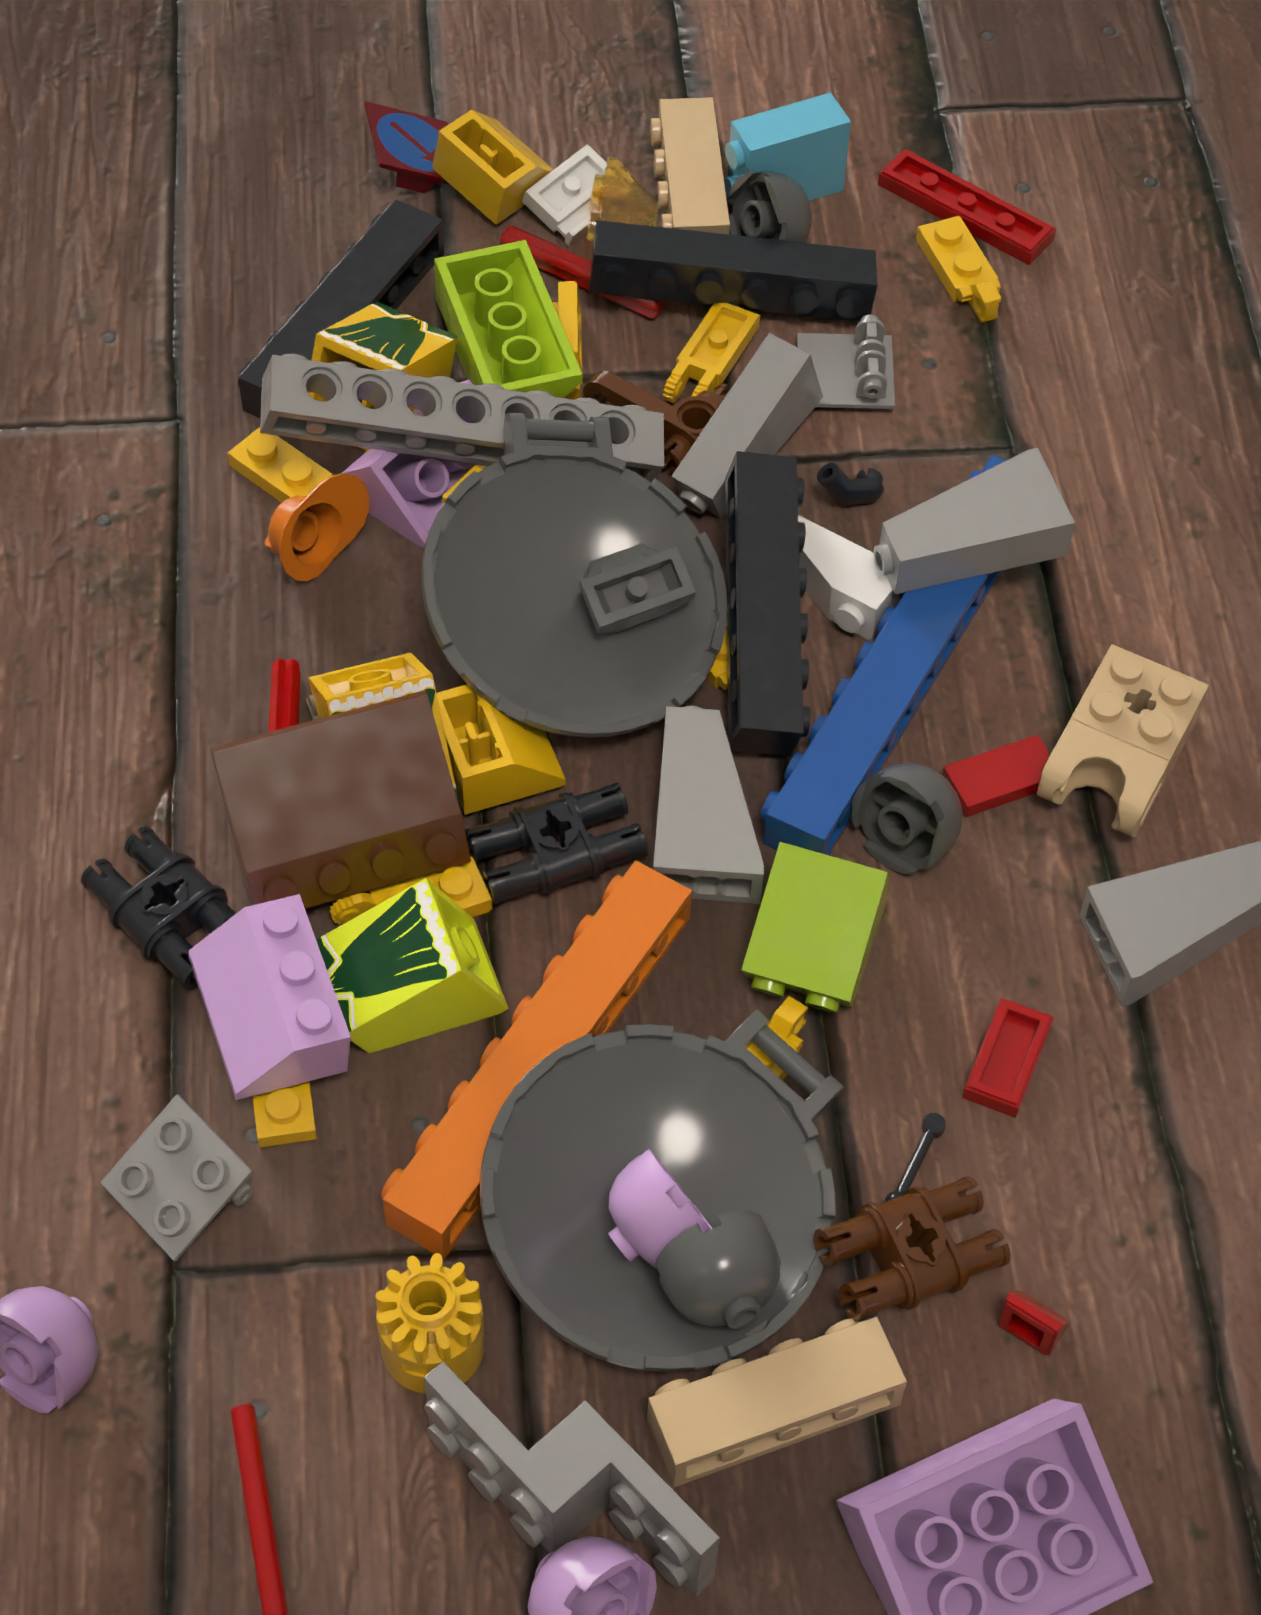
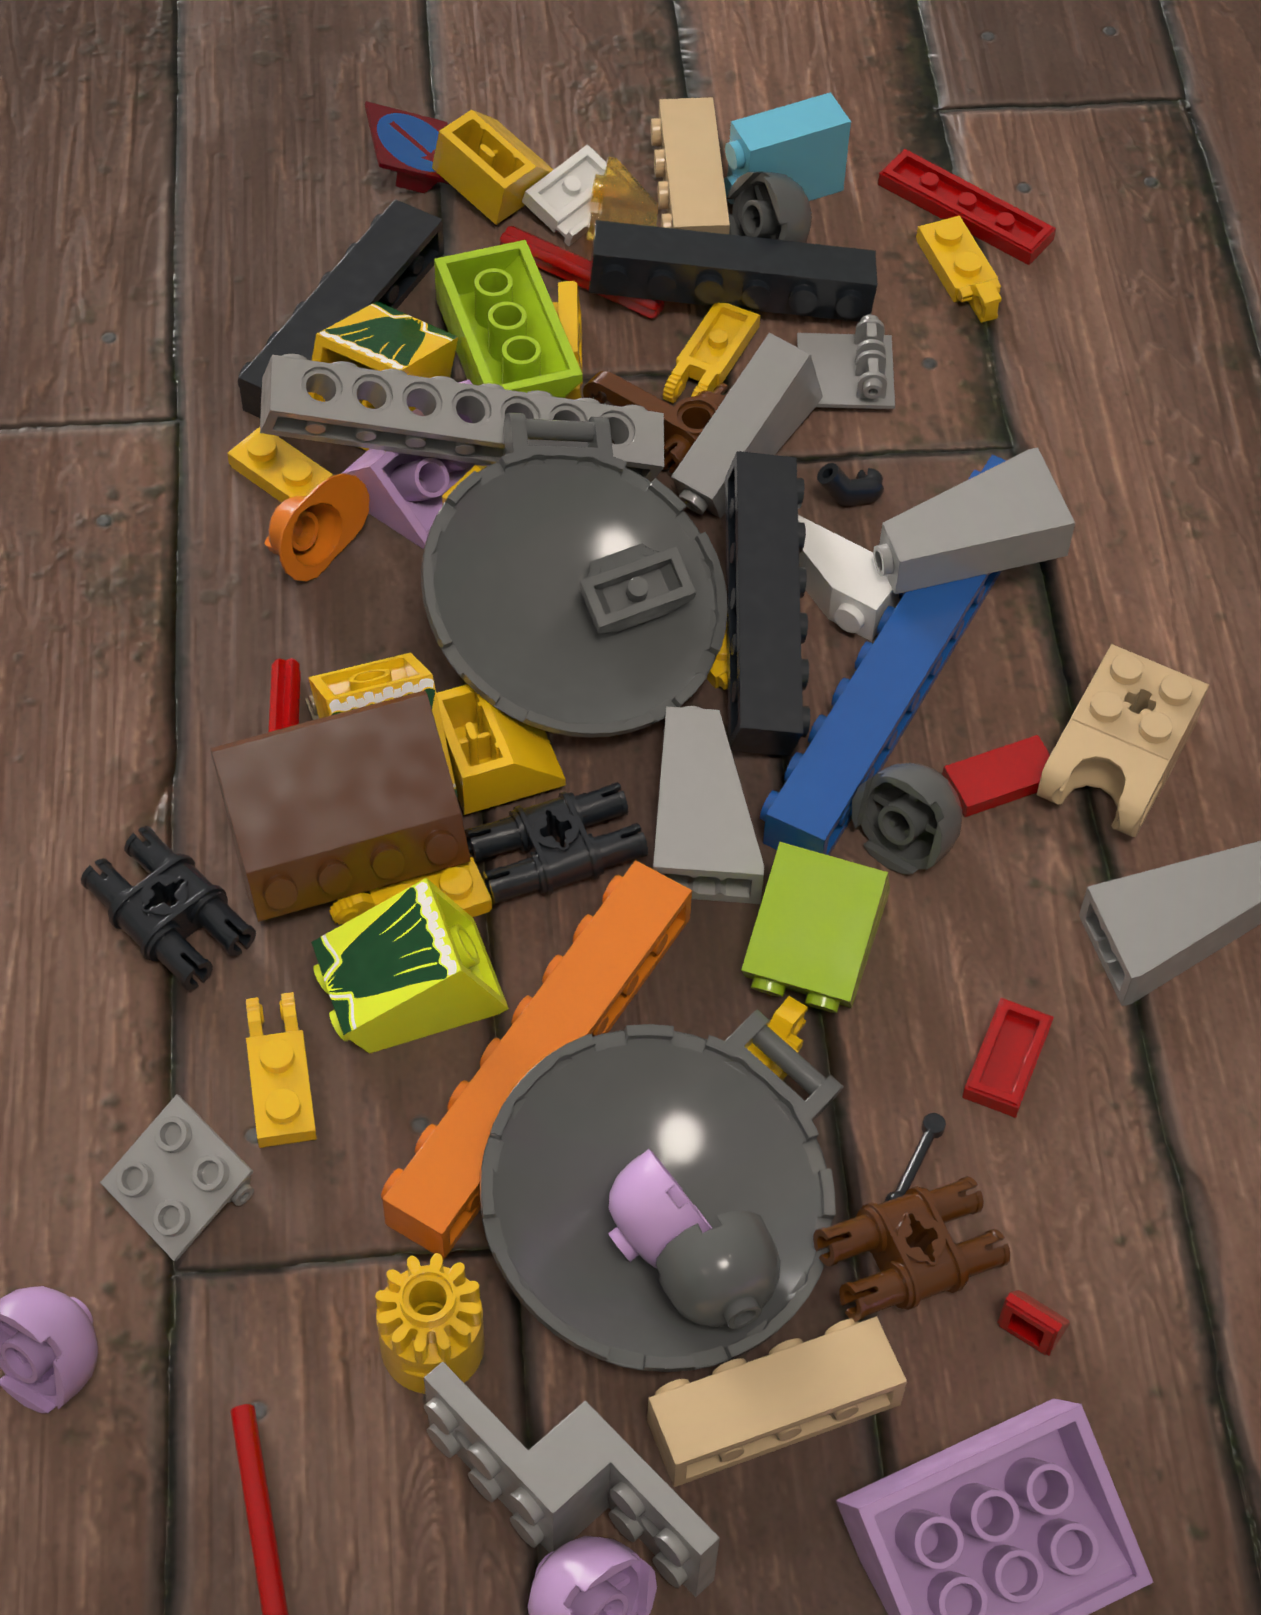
lavender slope [189,894,351,1100] -> none

